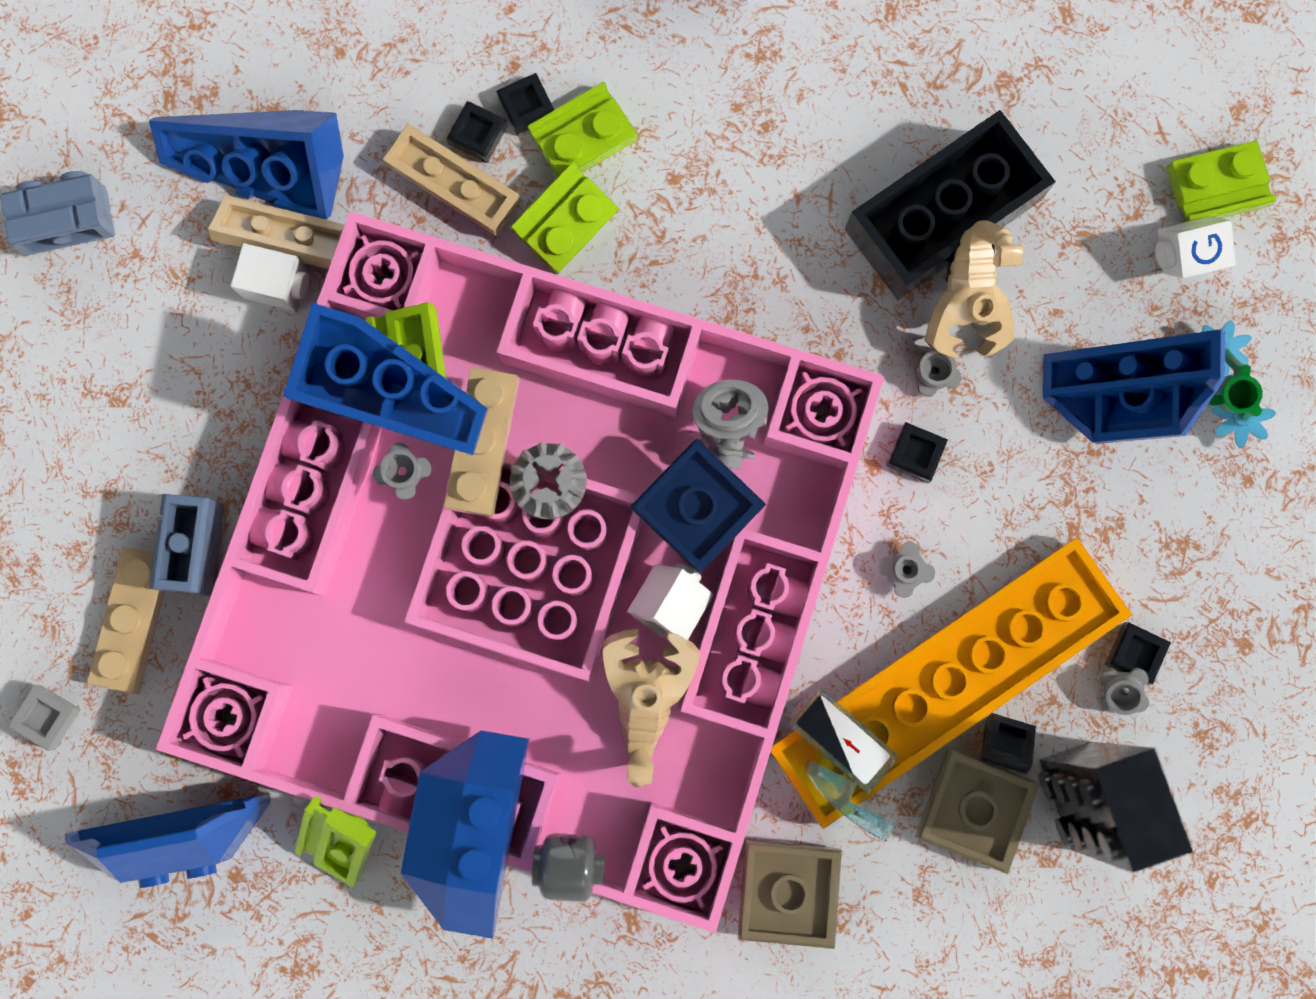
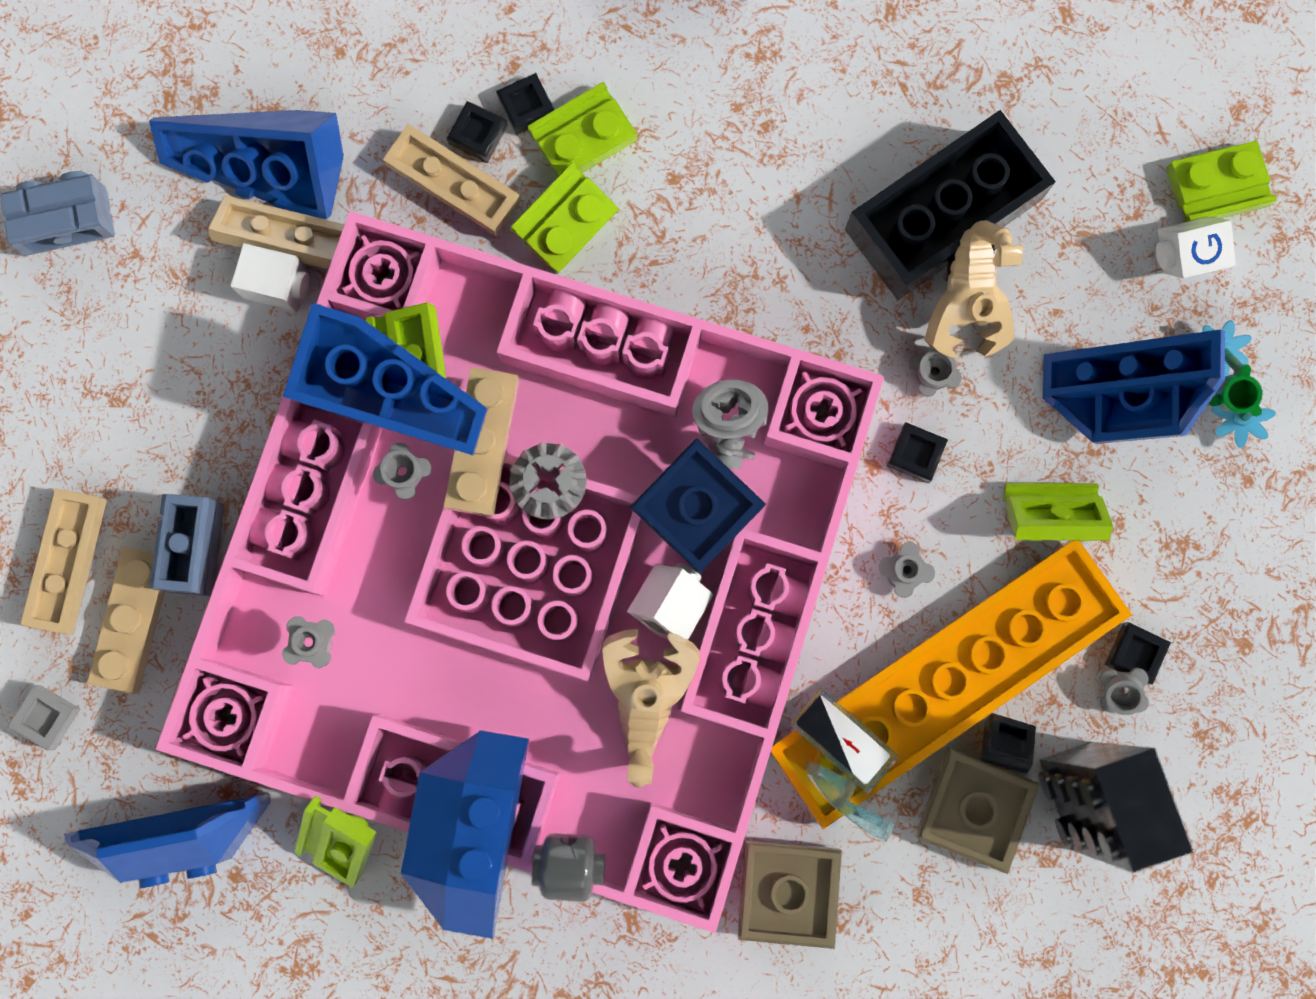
none -> tan plate [20,488,107,635]
none -> light grey plate [282,616,335,668]
none -> lime plate [1003,483,1113,542]

